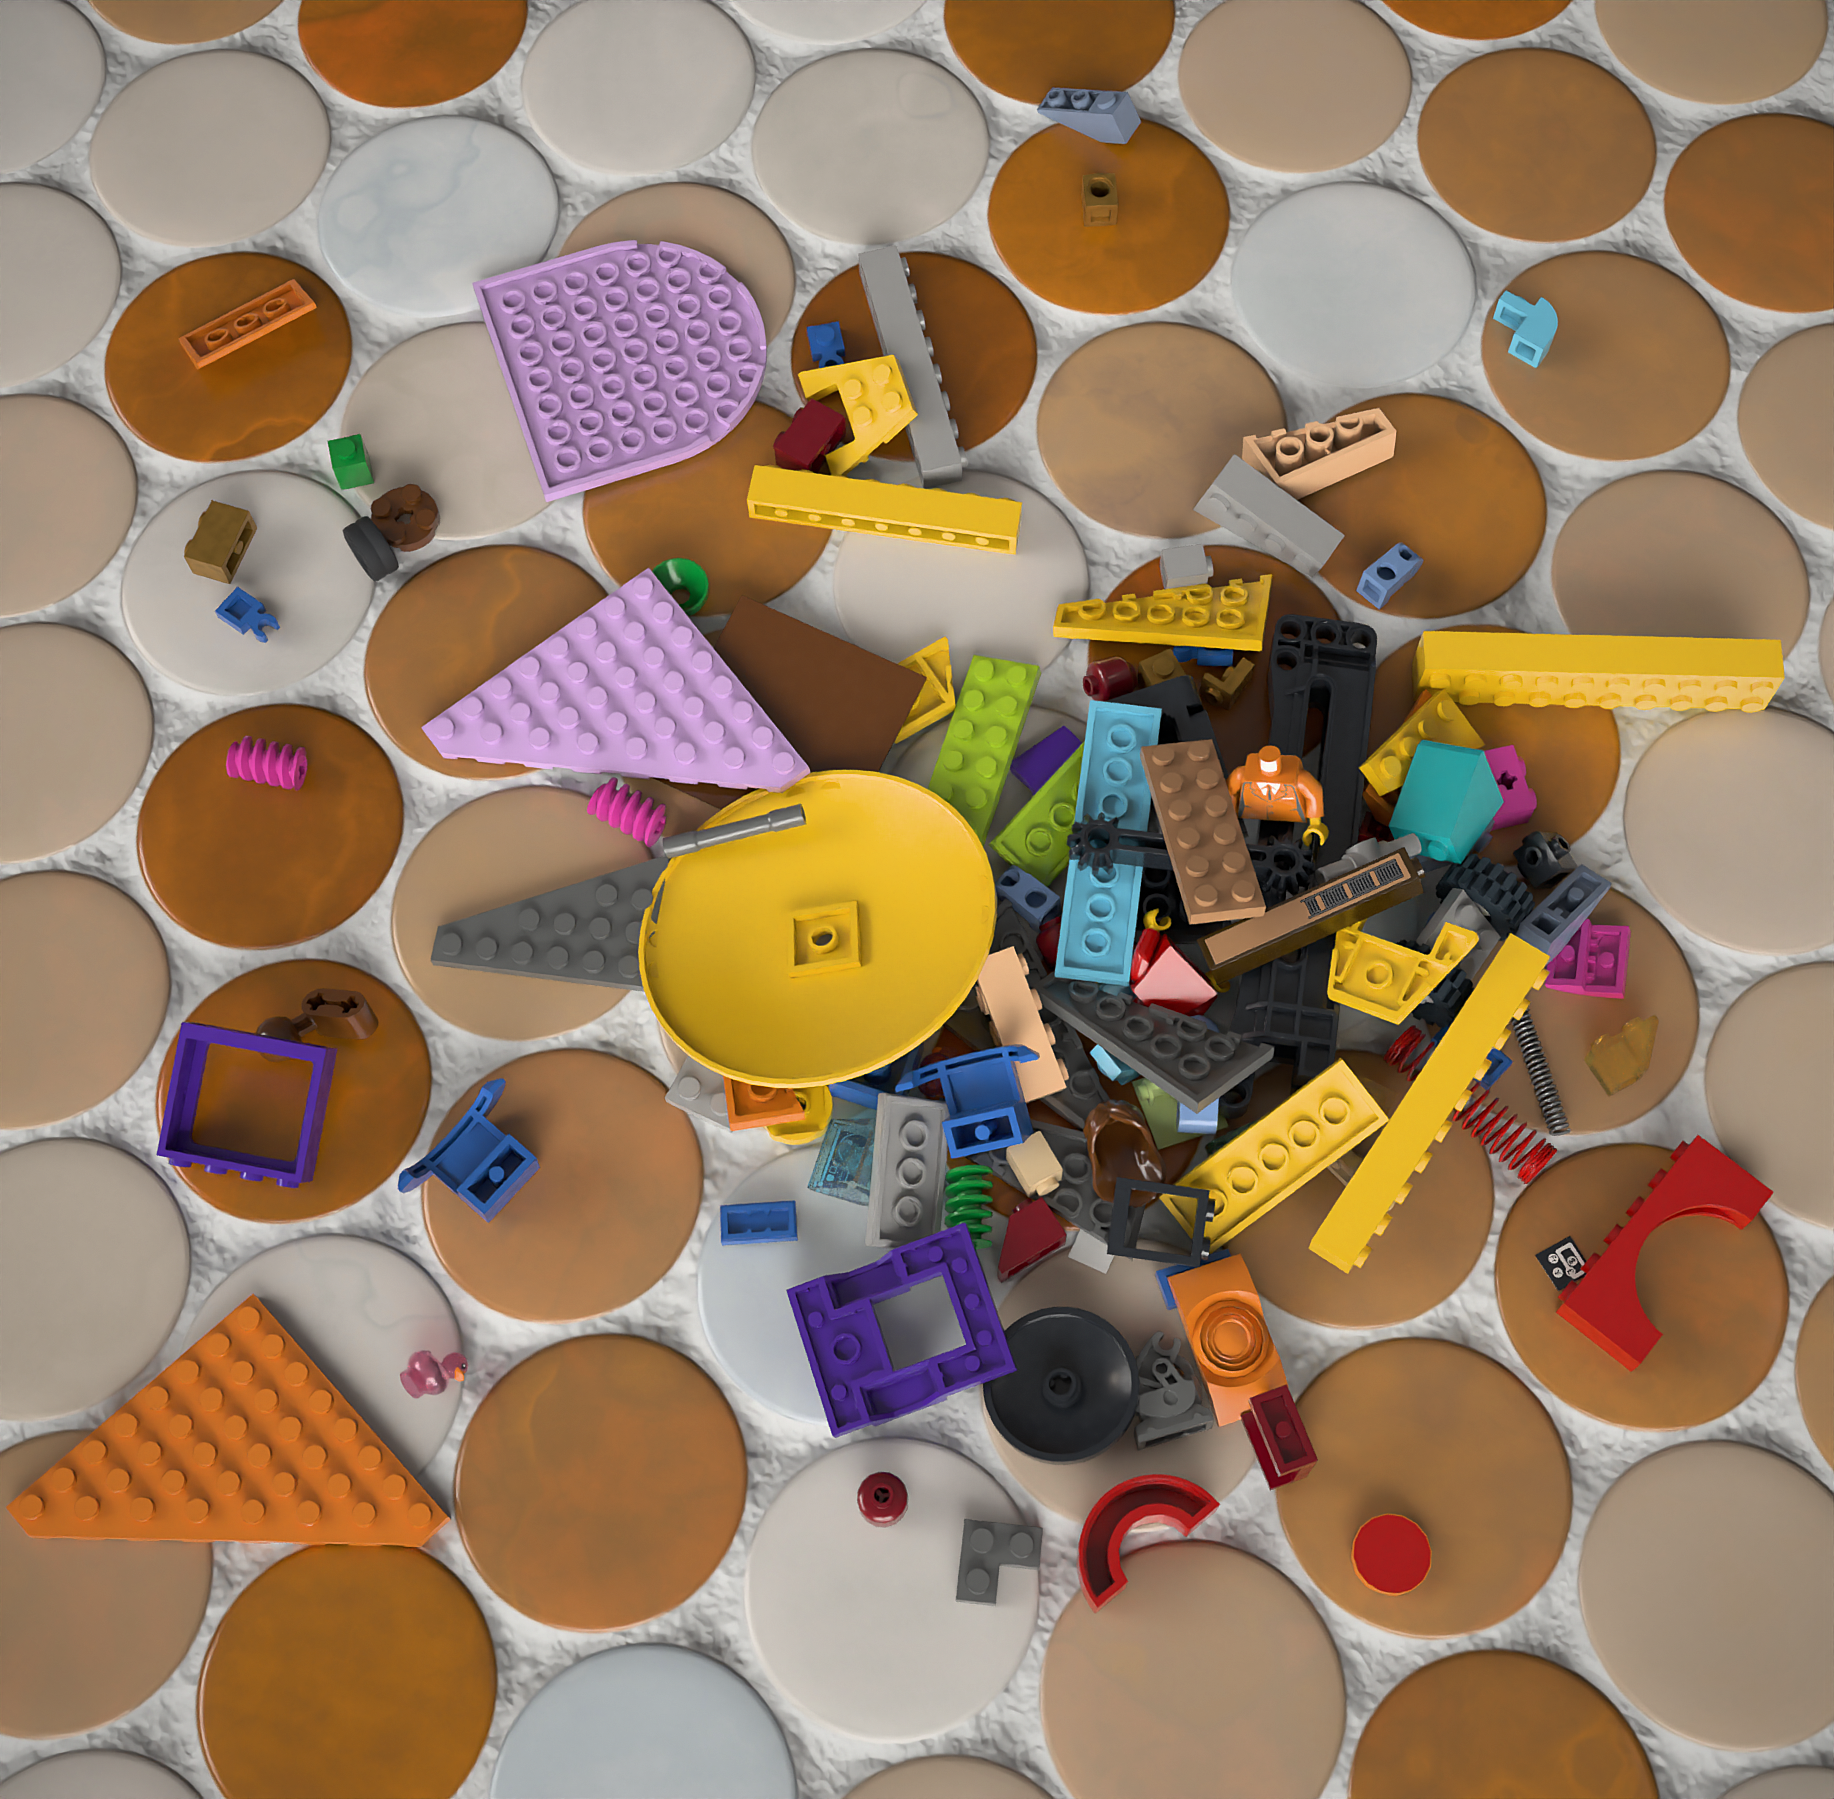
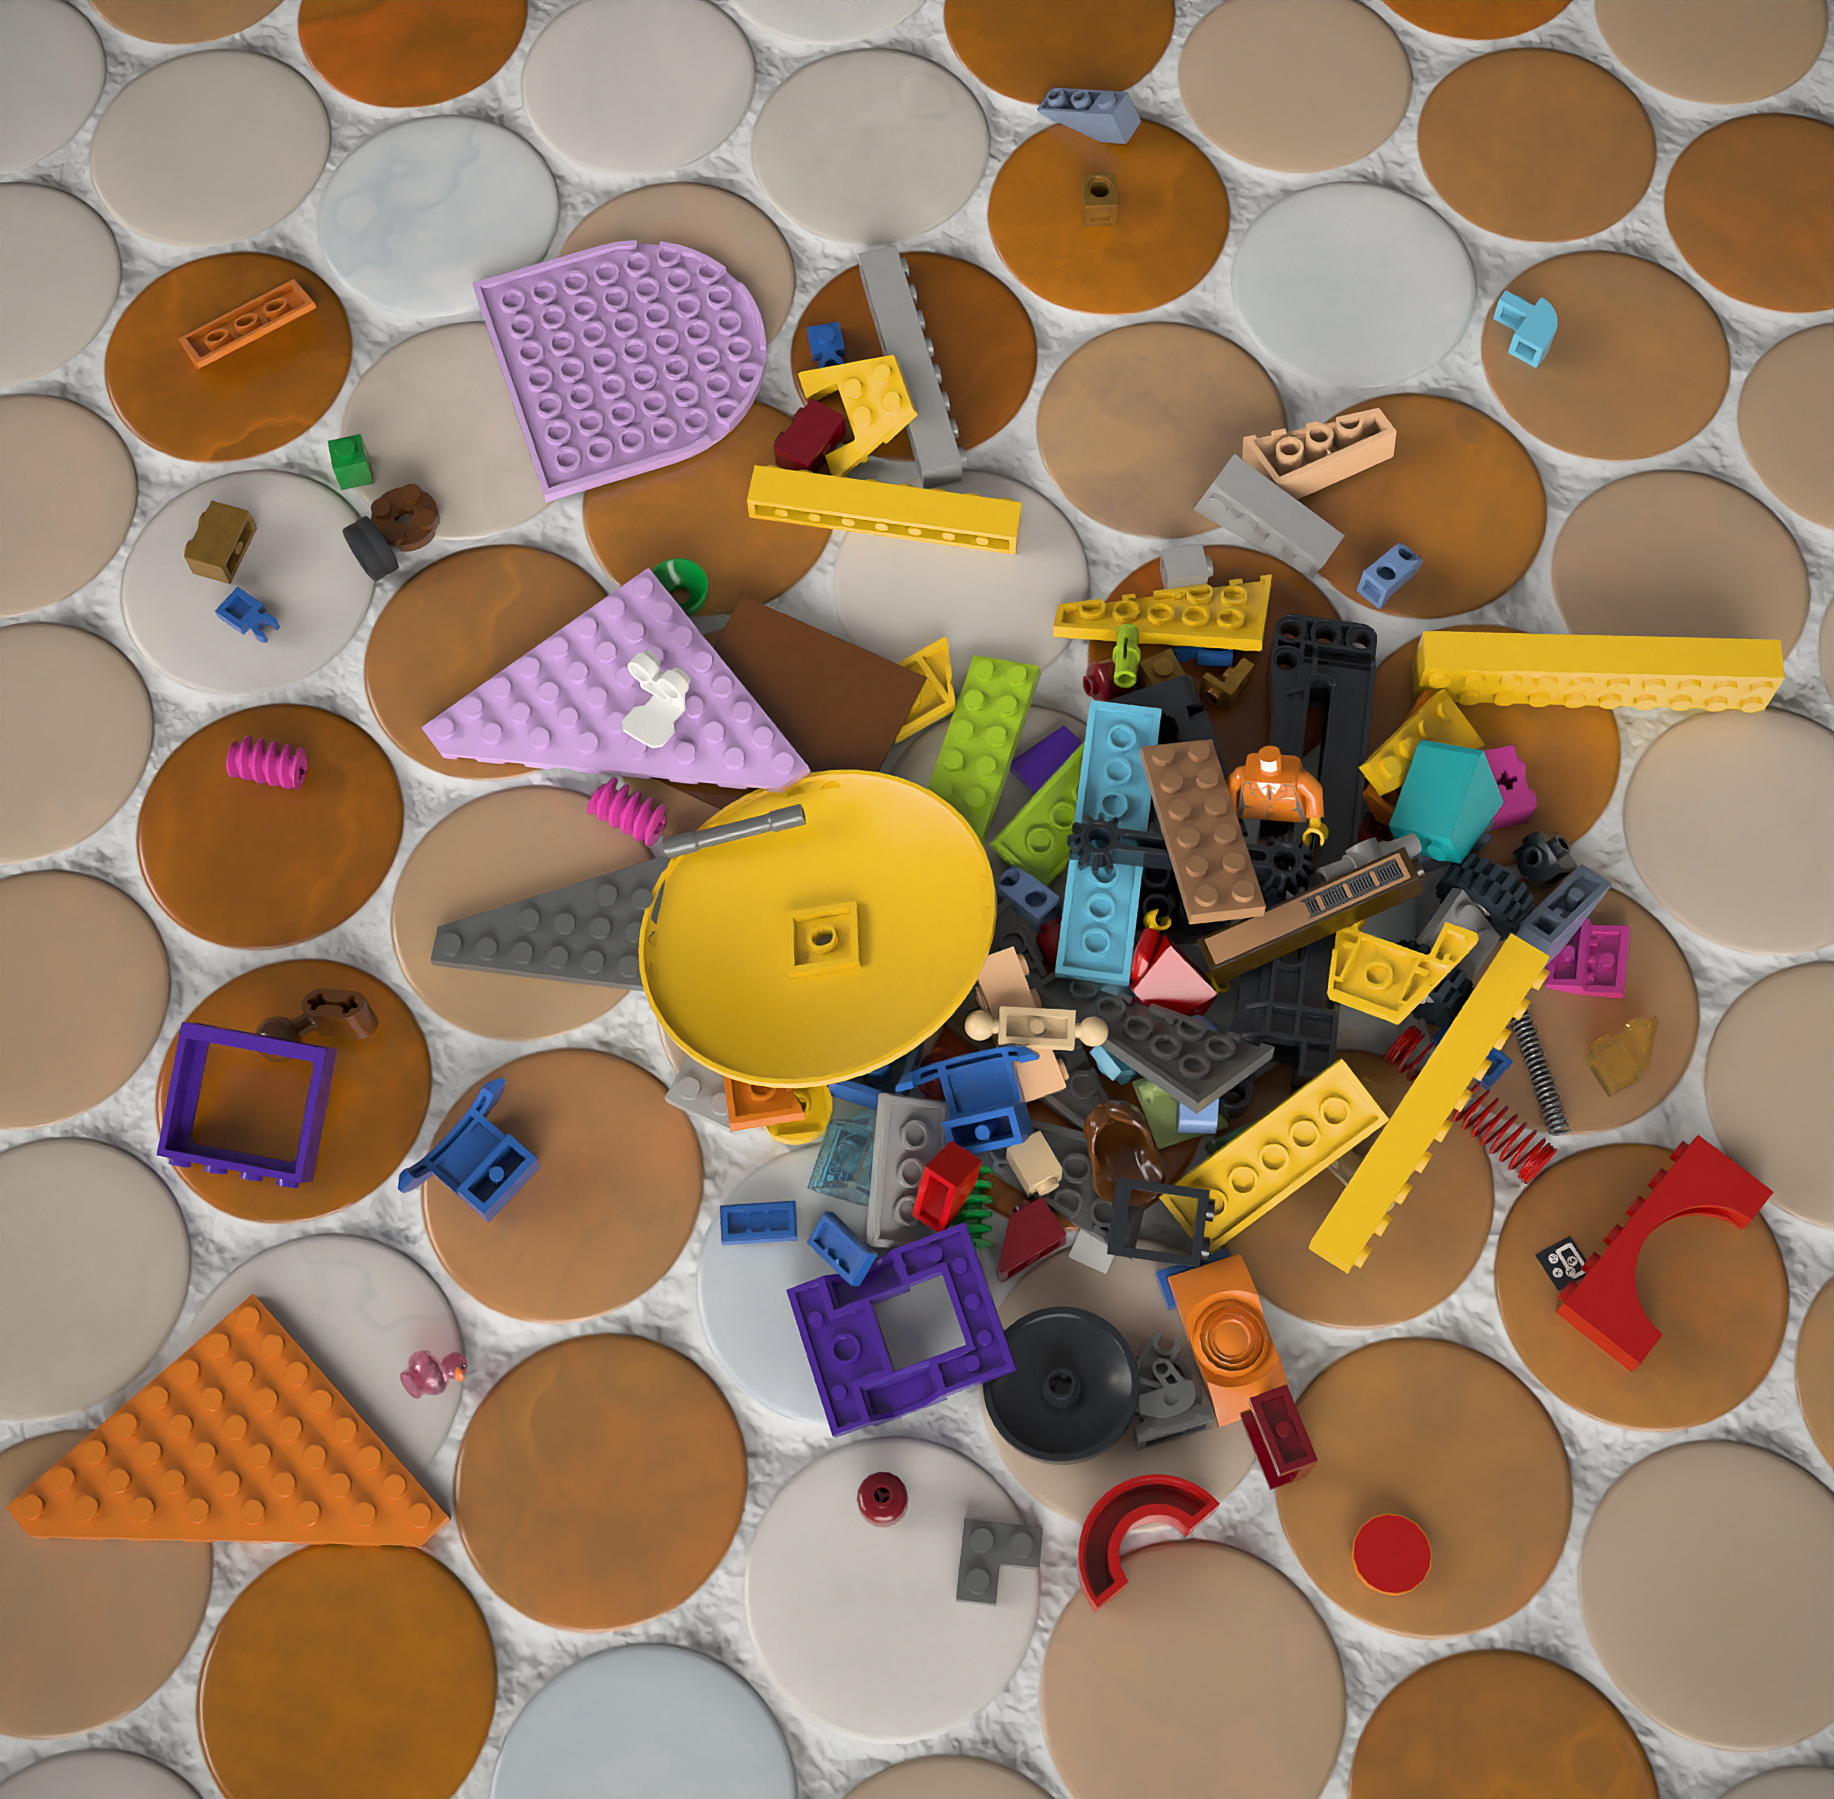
none -> white piece [622,651,690,748]
none -> blue plate [807,1211,878,1287]
none -> red slope [912,1140,982,1233]
none -> tan plate [965,1006,1109,1051]
none -> lime pin [1112,624,1141,688]

